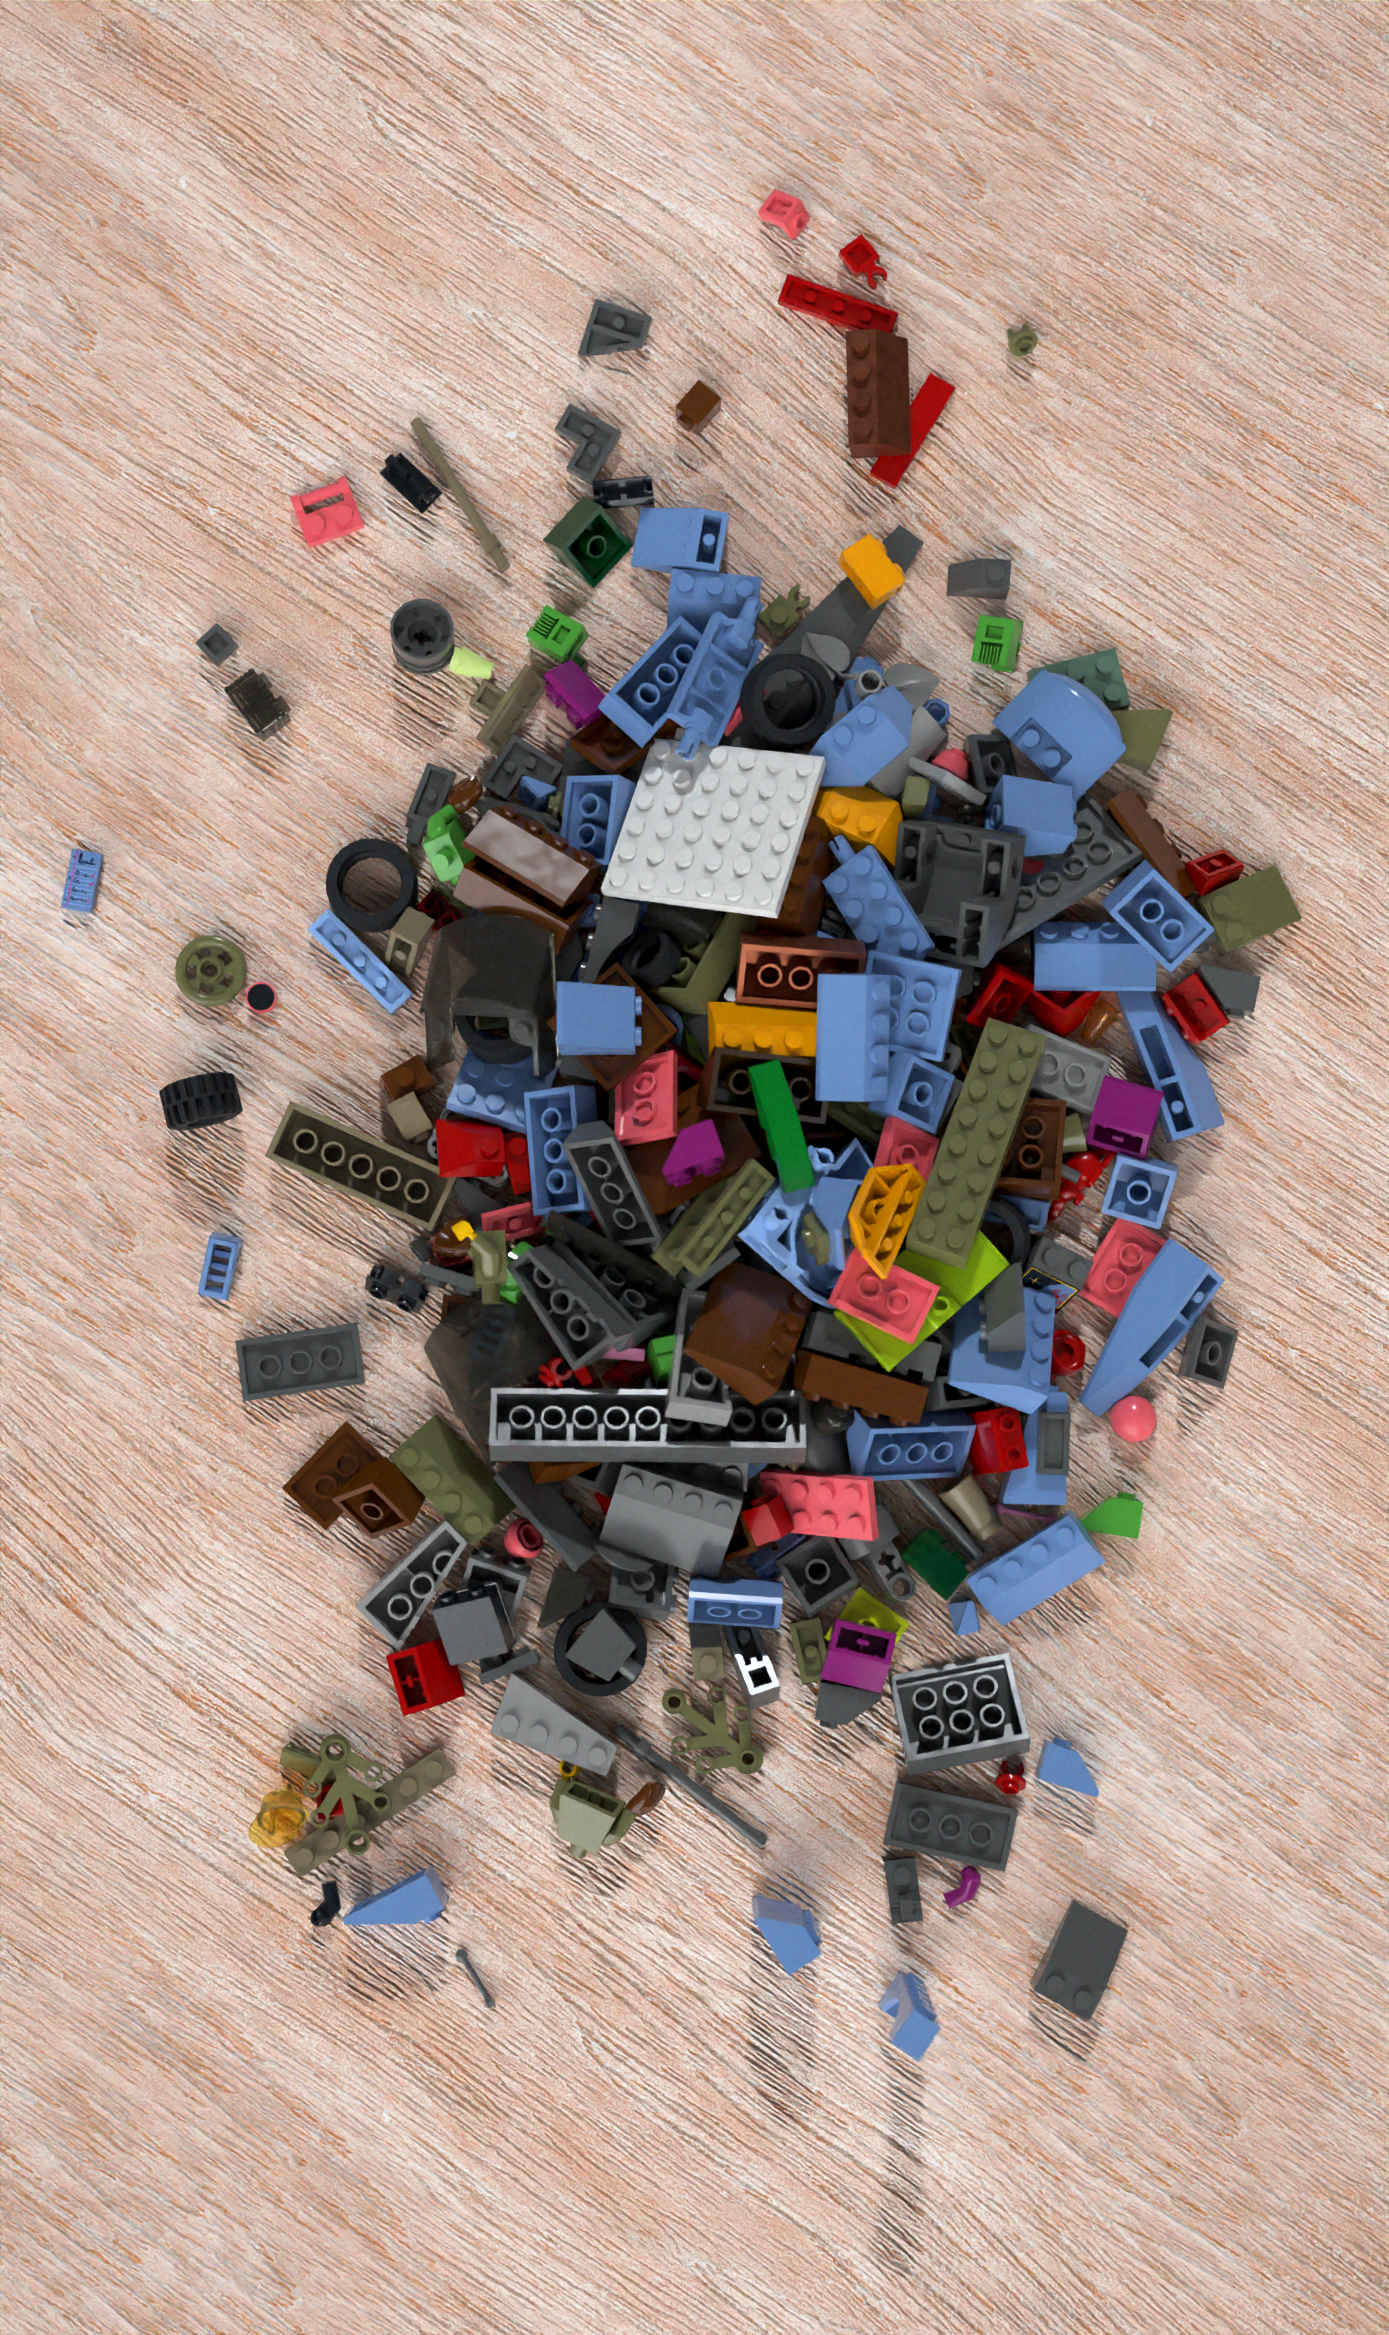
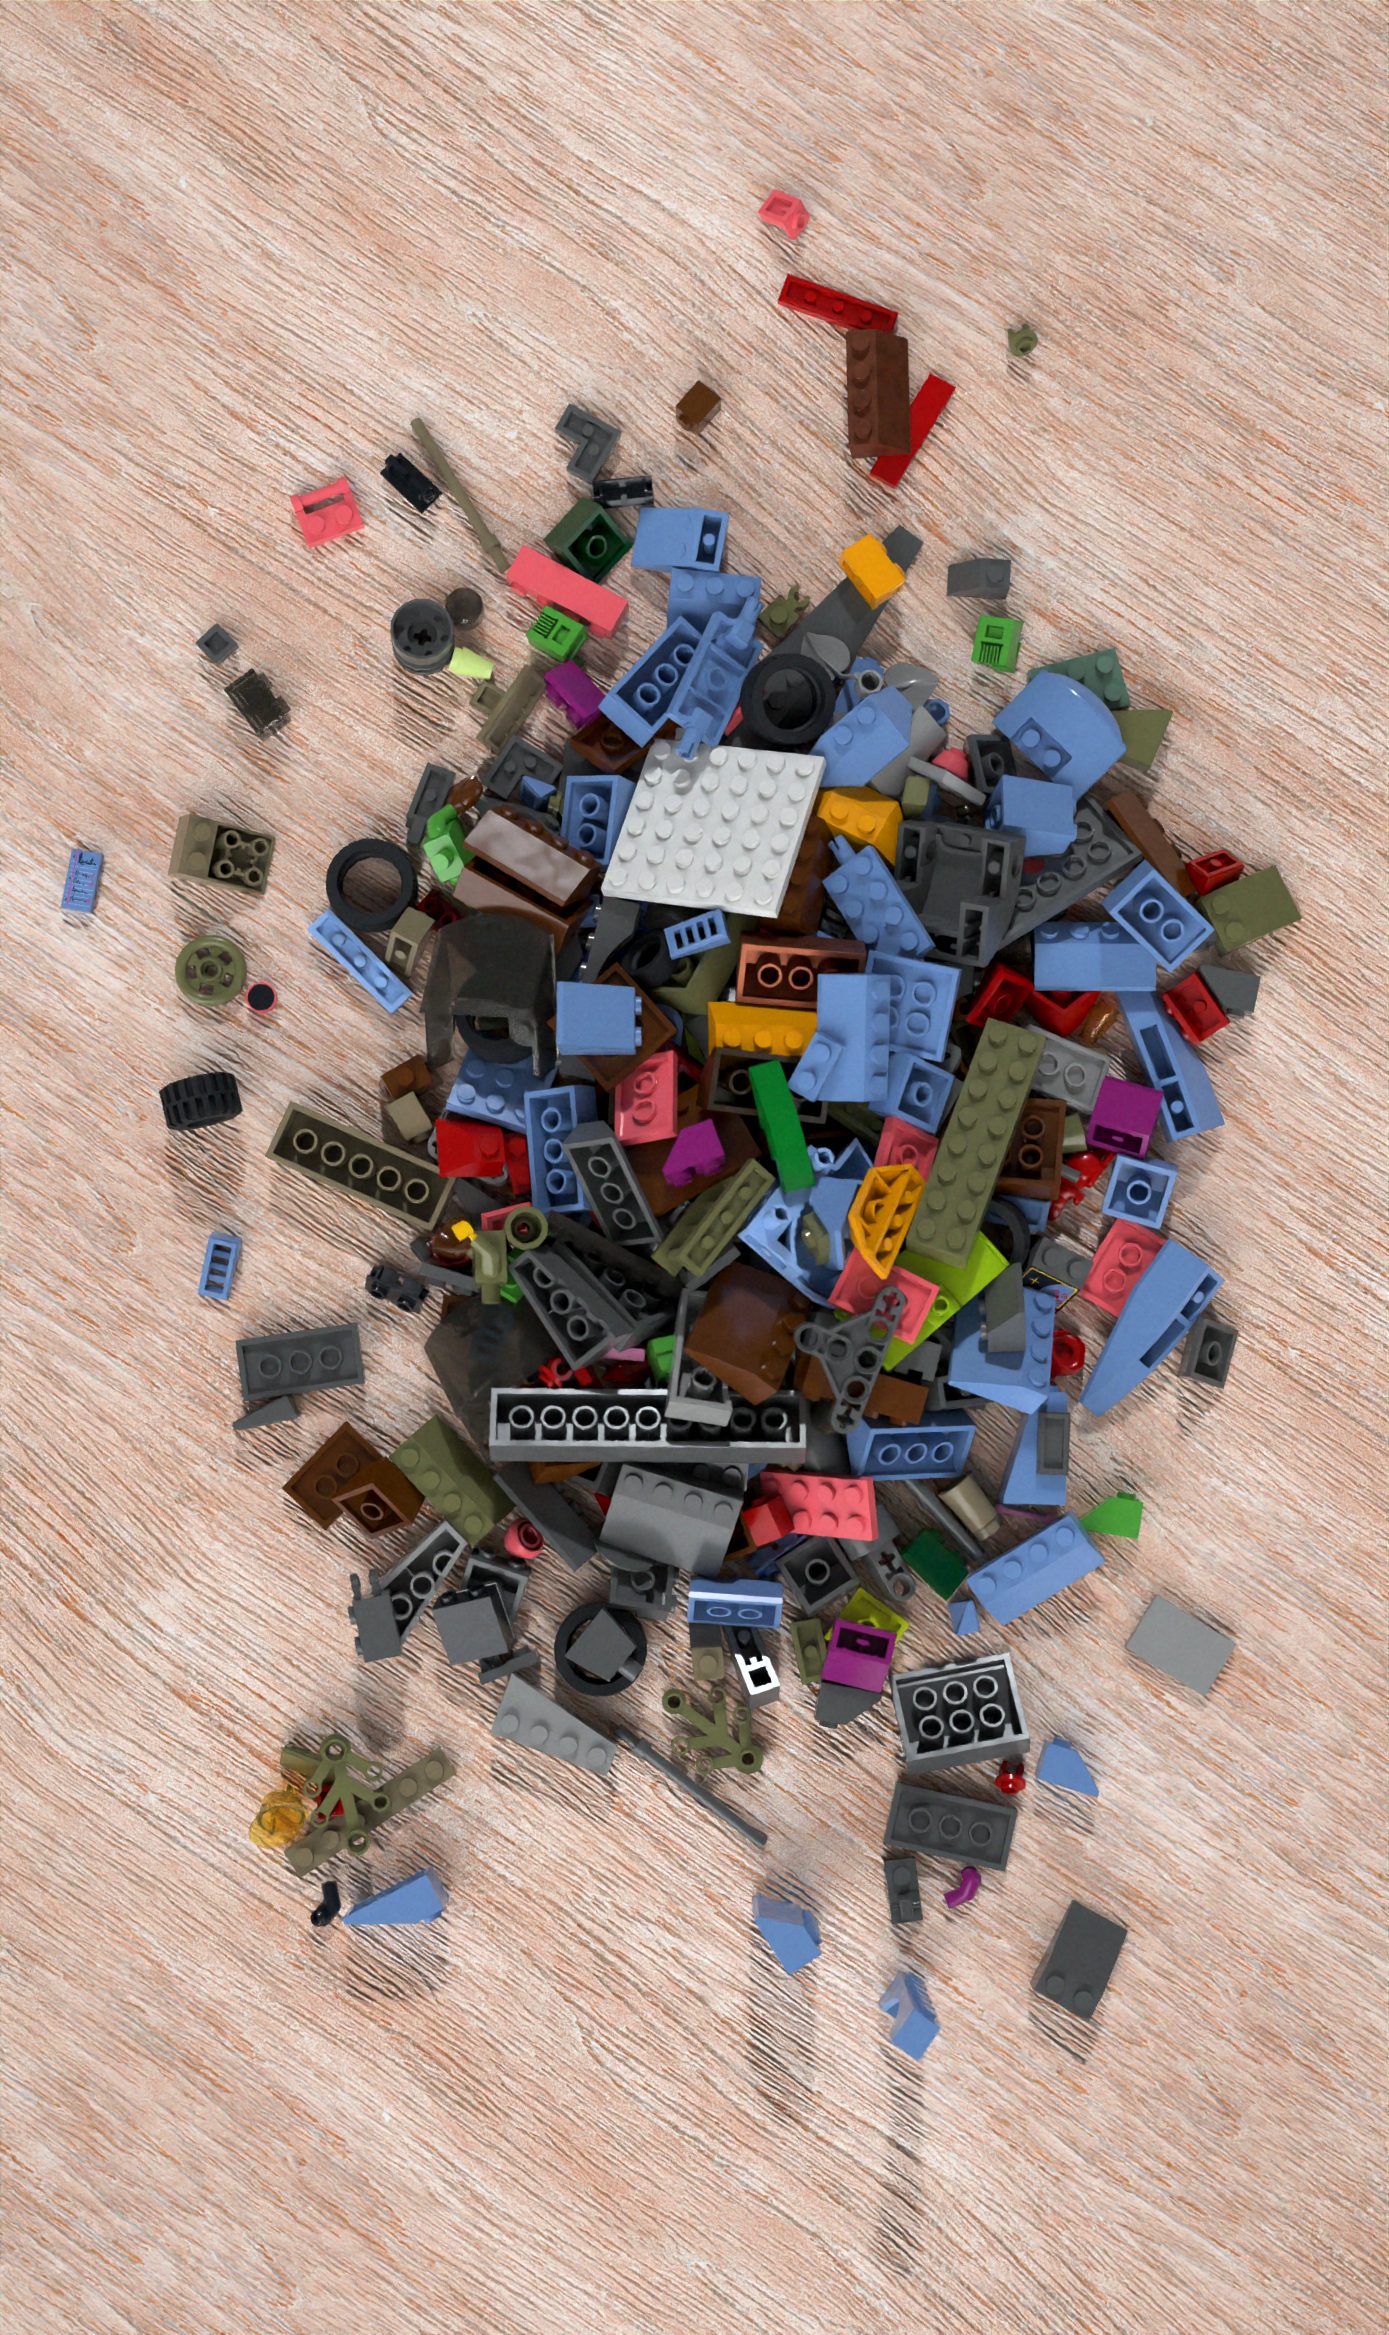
red slope [386,1638,466,1716] -> none
dark grey hinge [456,1949,495,2008] -> none
clear smoke slope [537,1564,597,1629] -> none
torso [549,1760,665,1858] -> none
dark grey wing [578,299,652,358] -> none
red plate [838,234,887,290] -> none
red panel [967,1407,1029,1475] -> none
coral hair [1109,1395,1157,1443] -> none
none -> dark tan slope [168,814,275,895]
none -> dark grey slope [232,1395,301,1430]
none -> dark grey hinge [348,1569,403,1663]
none -> clear smoke head [445,587,485,631]
none -> olive plant [503,1206,548,1250]
none -> coral brick [506,545,629,640]
none -> medium blue slope [664,909,732,960]
none -> medium blue plate [788,1031,846,1102]
none -> dark grey beam [793,1285,906,1434]
none -> light grey tile [1124,1594,1236,1697]

